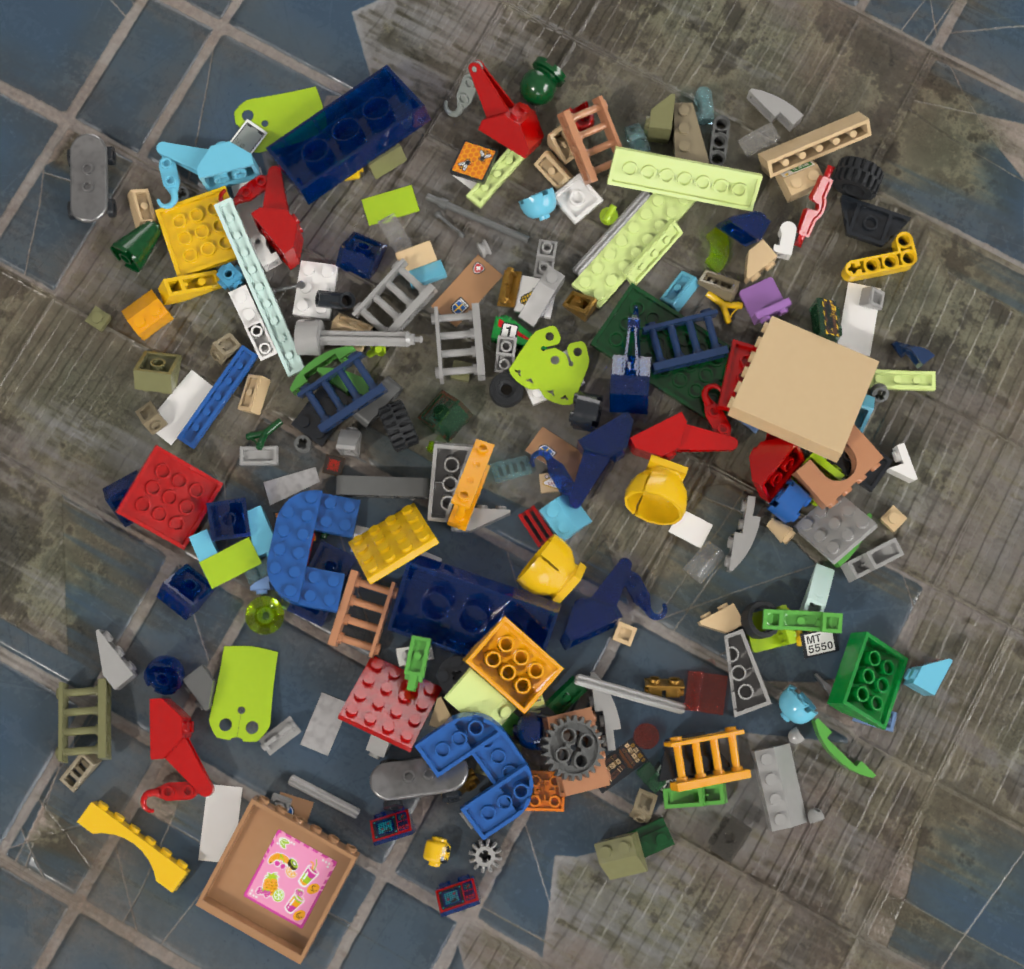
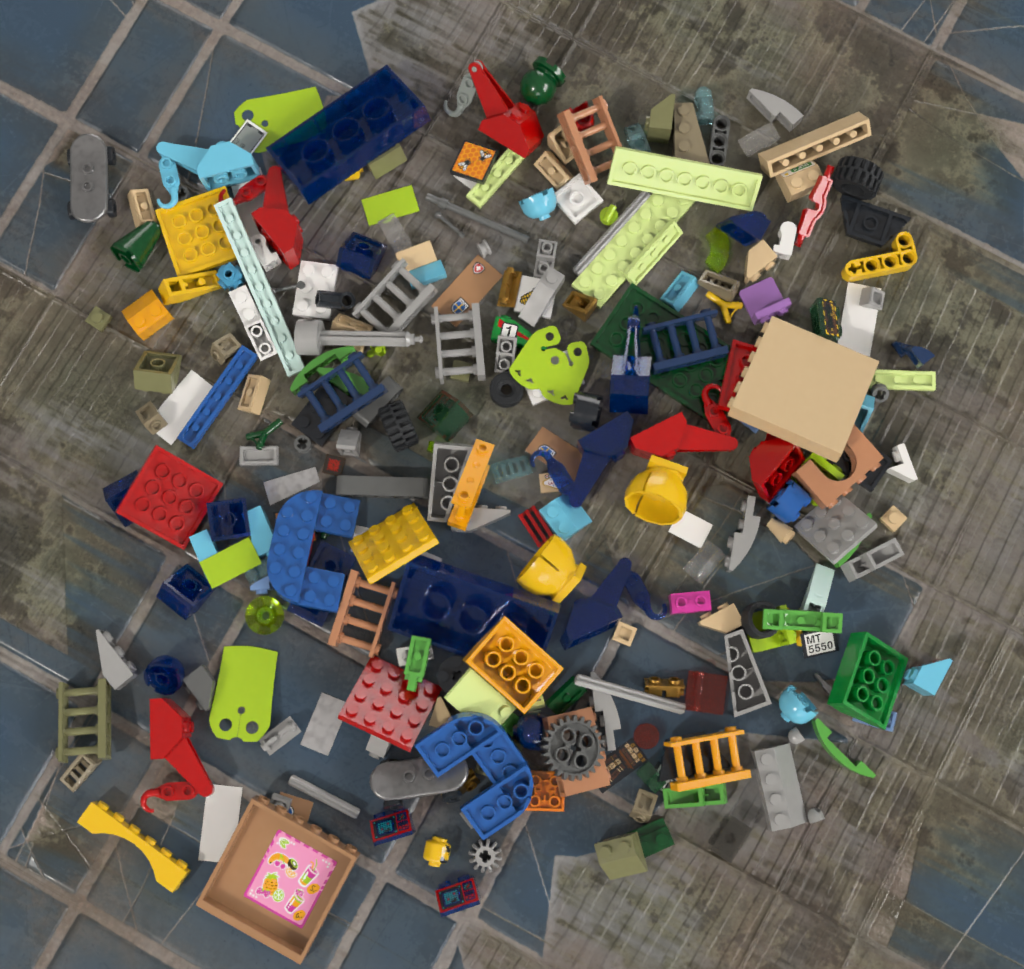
none -> dark pink brick [668,590,712,615]

